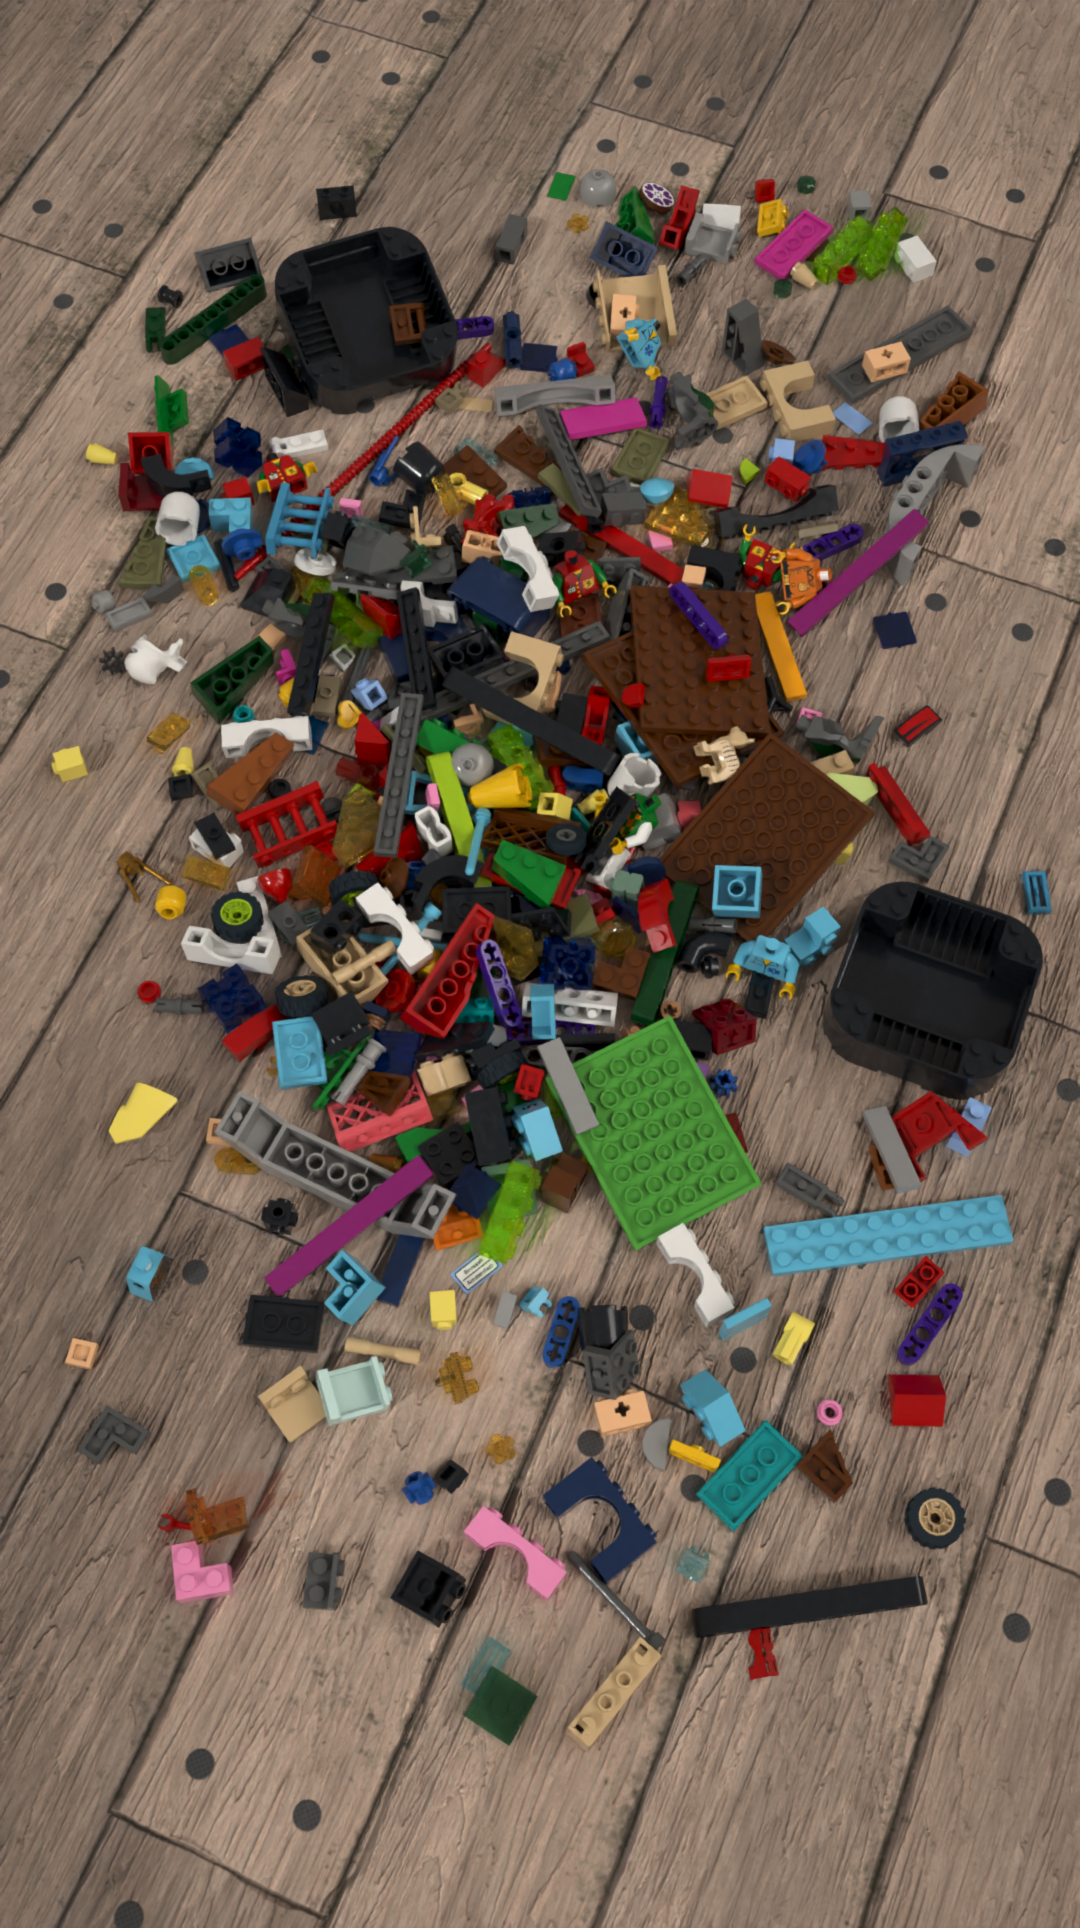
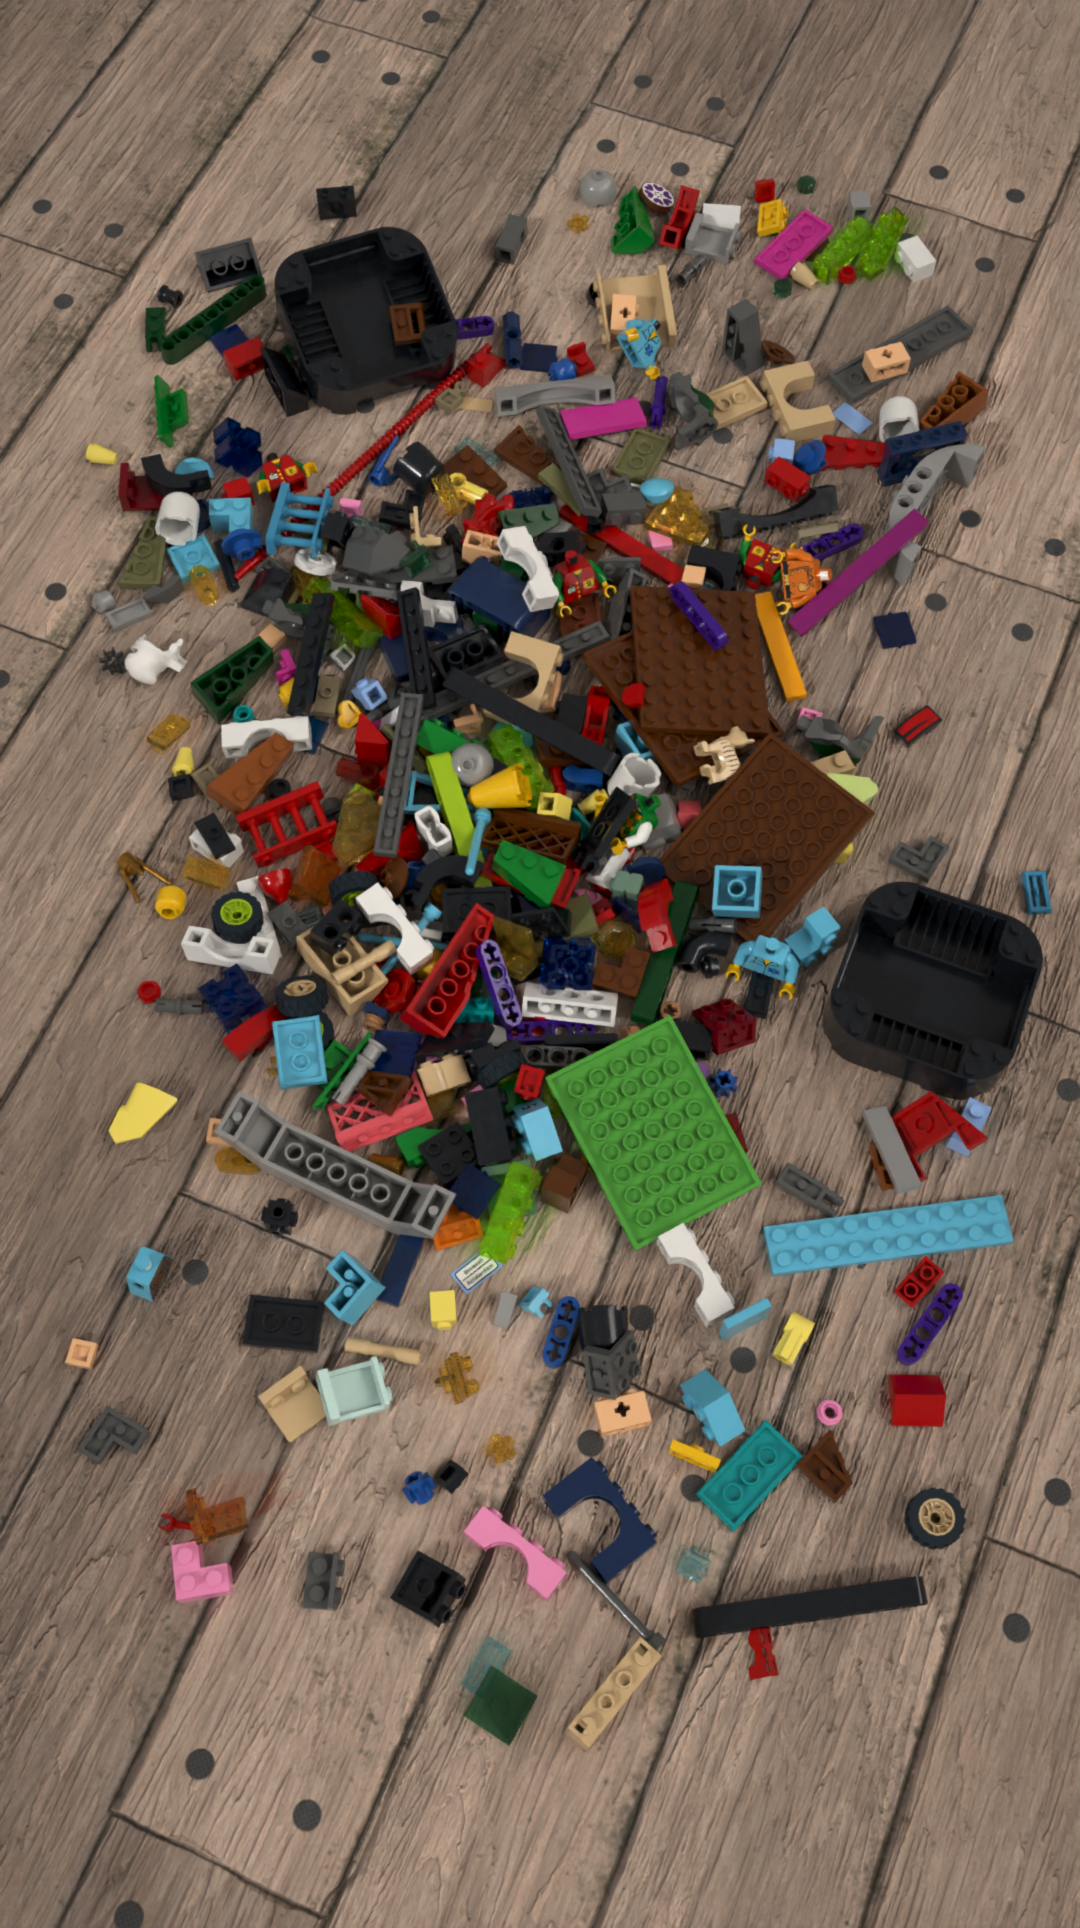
light yellow brick [51,746,88,782] -> none
red slope [128,432,174,474] -> none
magenta tile [264,1155,435,1297] -> none
white plate [269,430,328,458] -> none
black bracket [311,992,375,1056] -> none
bright pink tile [425,783,440,813] -> none
medium azure panel [530,984,556,1040] -> none
light grey tile [537,1037,599,1136] -> none
black bush [546,824,586,856] -> none
green sticker [547,172,576,201] -> none
dark blue slope [589,220,658,277] -> none
light grey tile [642,1419,671,1471] -> none
red slope [687,469,733,508] -> none
red tile [705,653,752,682] -> none
lime tile [740,458,760,485] -> none
black piece [765,676,793,714] -> none
red fence [865,762,931,847] -> none

